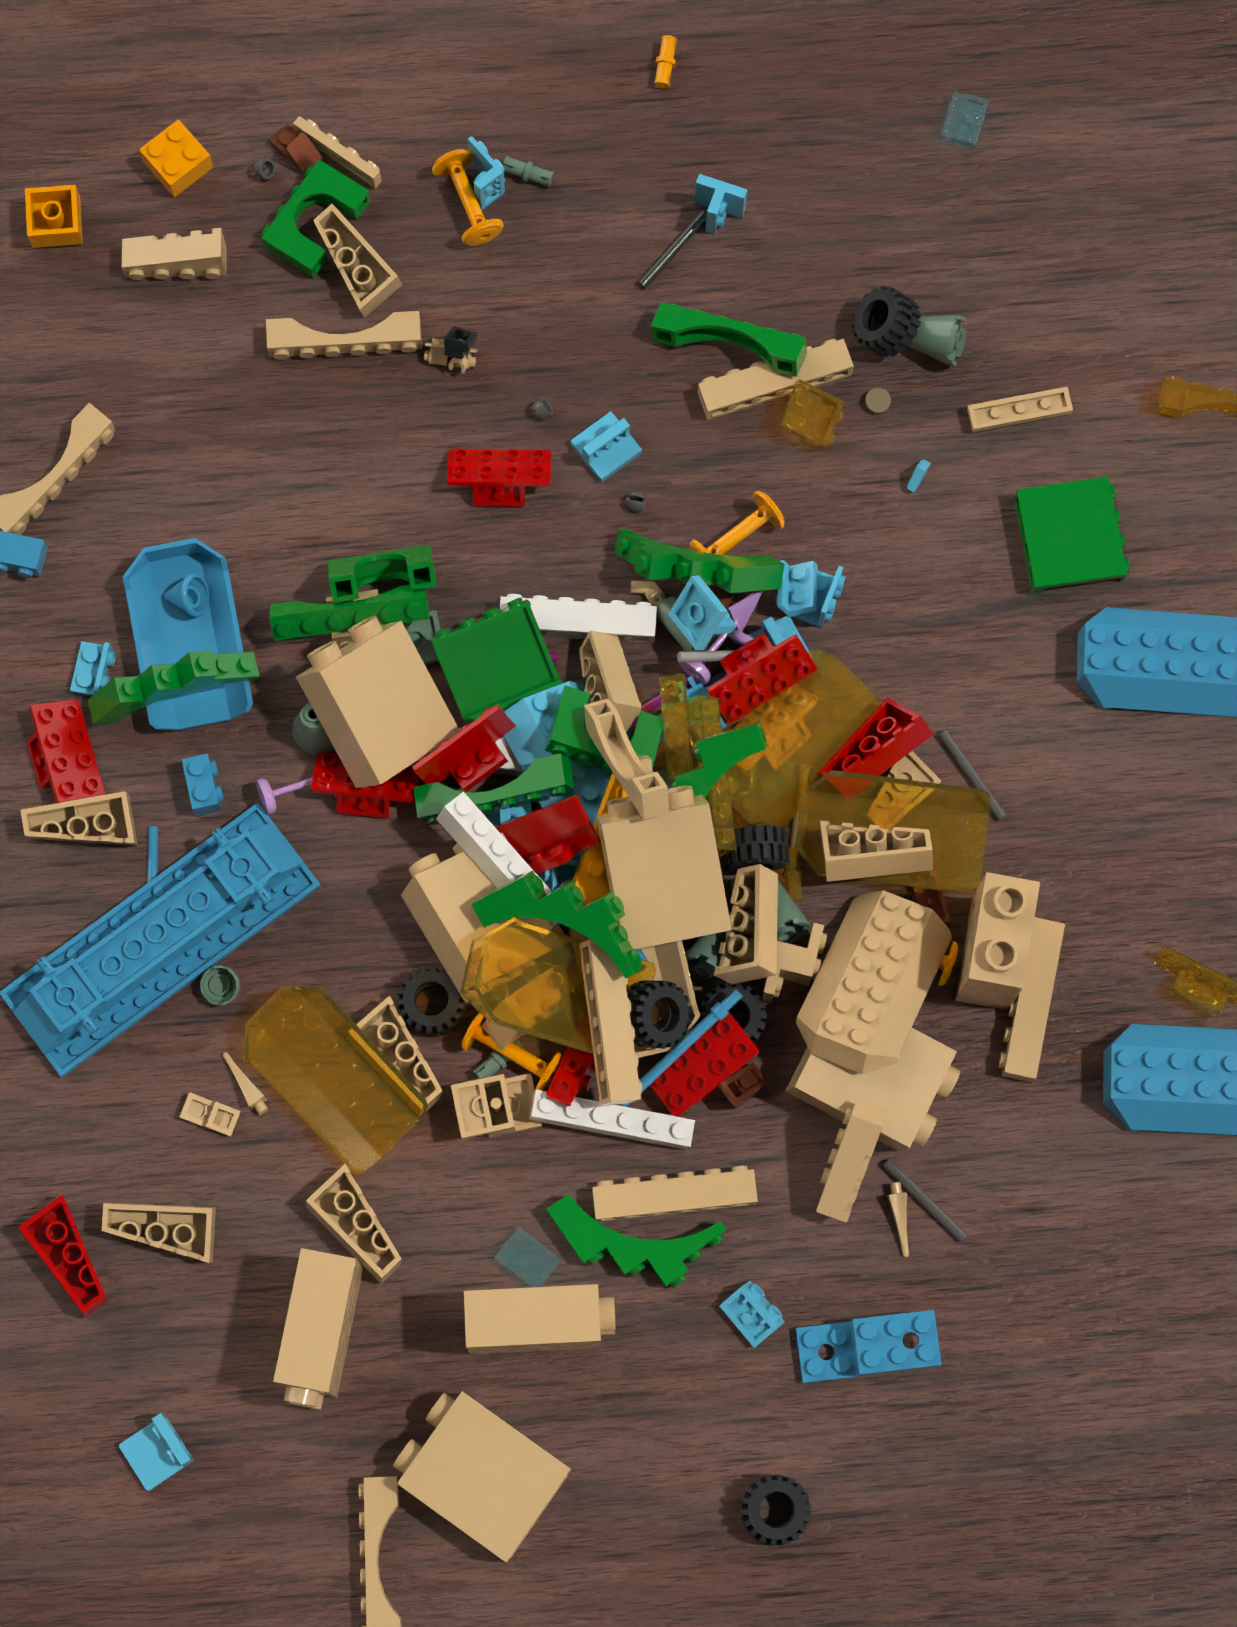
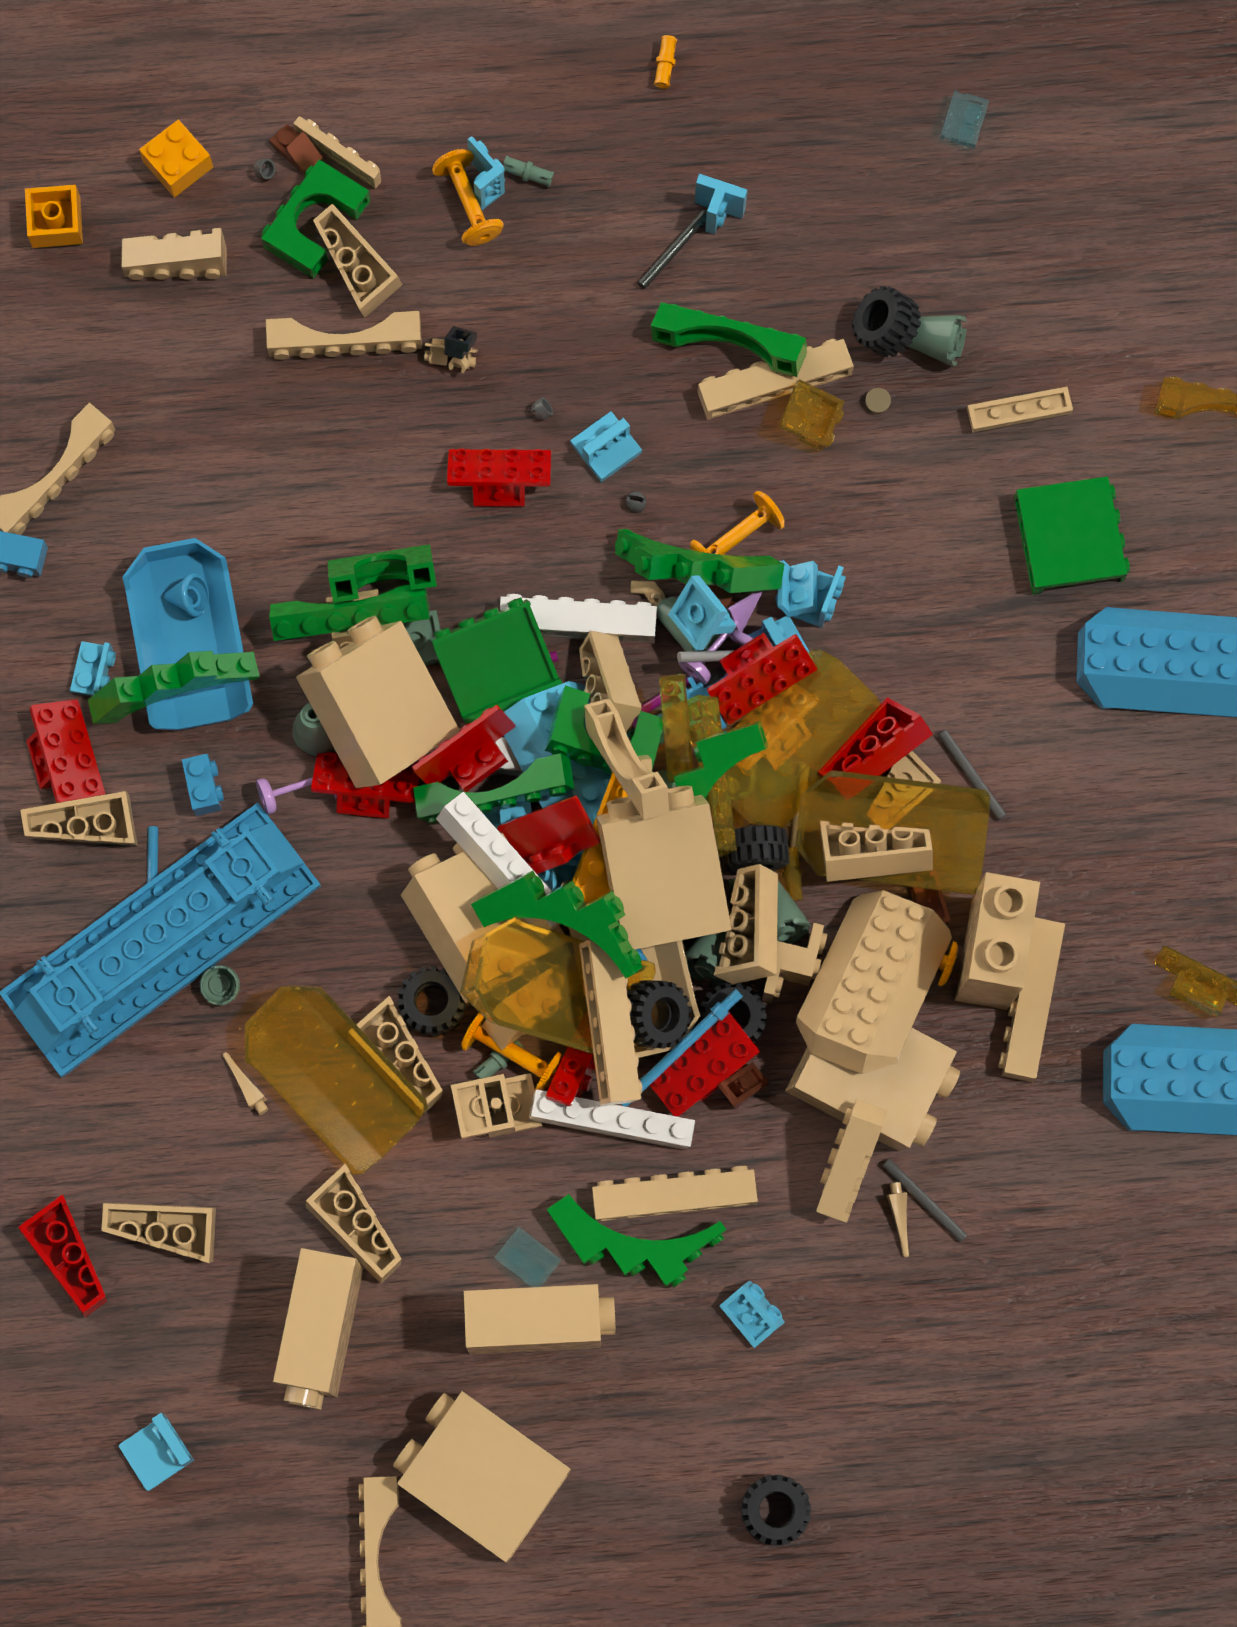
tan slope [178,1092,241,1136] -> none
dark azure bracket [795,1310,942,1383] -> none
medium azure tile [907,459,931,493] -> none

